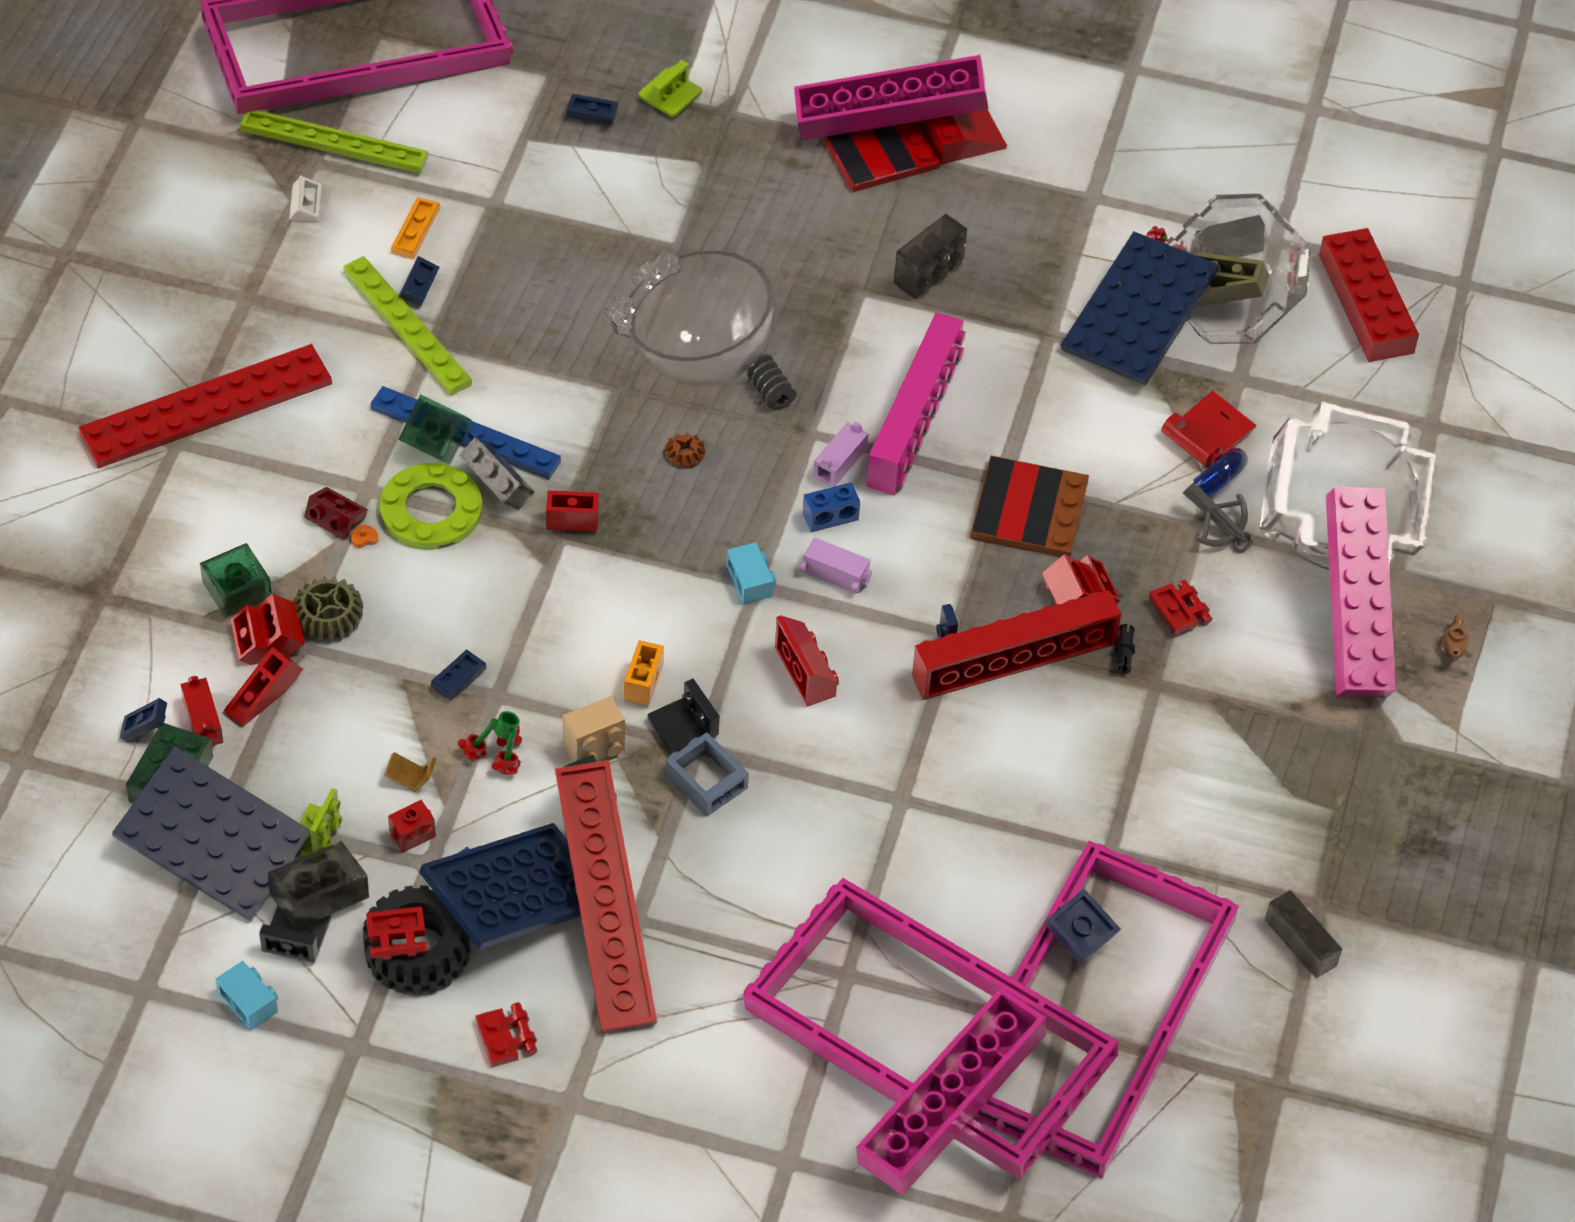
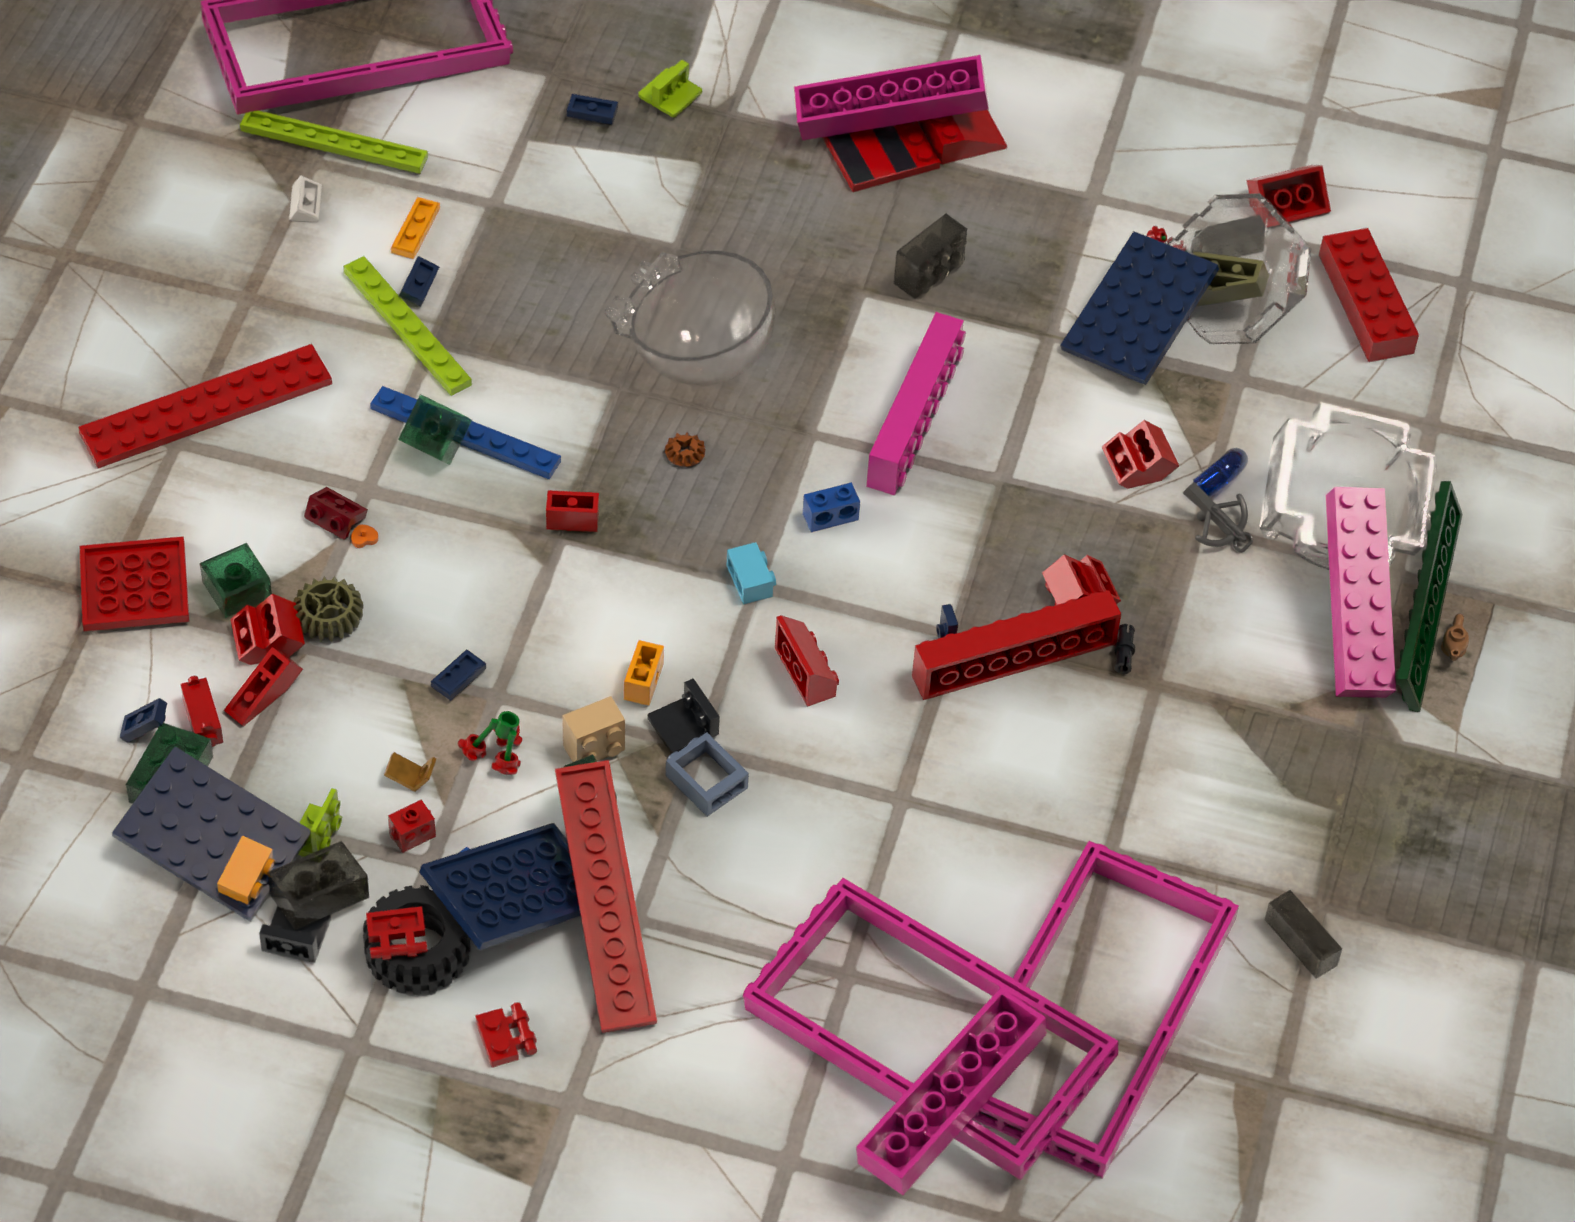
medium azure brick [215,960,278,1031] -> none
lime plate [379,462,482,550] -> none
clear smoke brick [459,436,535,510] -> none
dark grey piece [747,354,796,409] -> none
lavender brick [799,537,872,593] -> none
lavender brick [813,422,868,487] -> none
plate [970,455,1089,557] -> none
dark blue plate [1044,889,1121,964] -> none
red plate [1149,580,1213,636] -> none
red door [1161,390,1256,468] -> none
none -> red plate [79,536,190,631]
none -> light orange brick [217,836,275,904]
none -> red piece [1101,420,1179,489]
none -> red slope [1246,165,1331,227]
none -> dark green plate [1395,481,1463,712]

